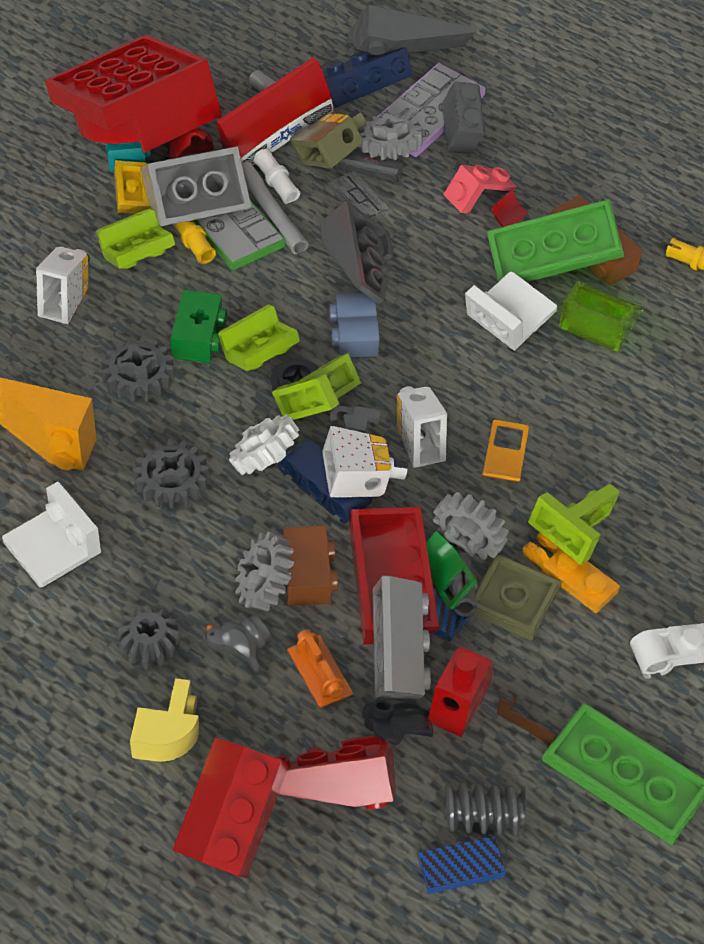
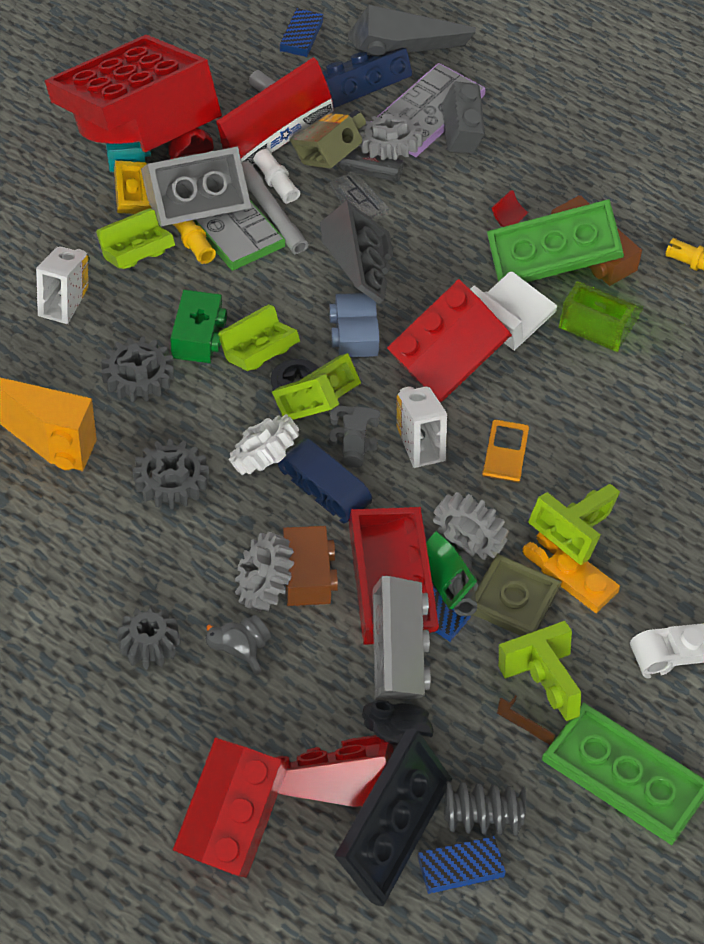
white bracket [2,482,101,587] -> none
light yellow brick [130,678,200,762] -> none
orange hinge [287,629,353,709] -> none
white torso [322,426,408,497] -> none
red torso [428,646,493,738] -> none
coral bracket [443,164,517,213] -> none
none -> blue tile [280,8,323,57]
none -> black tile [334,729,452,906]
none -> red slope [387,279,512,402]
none -> lime bracket [498,621,581,721]

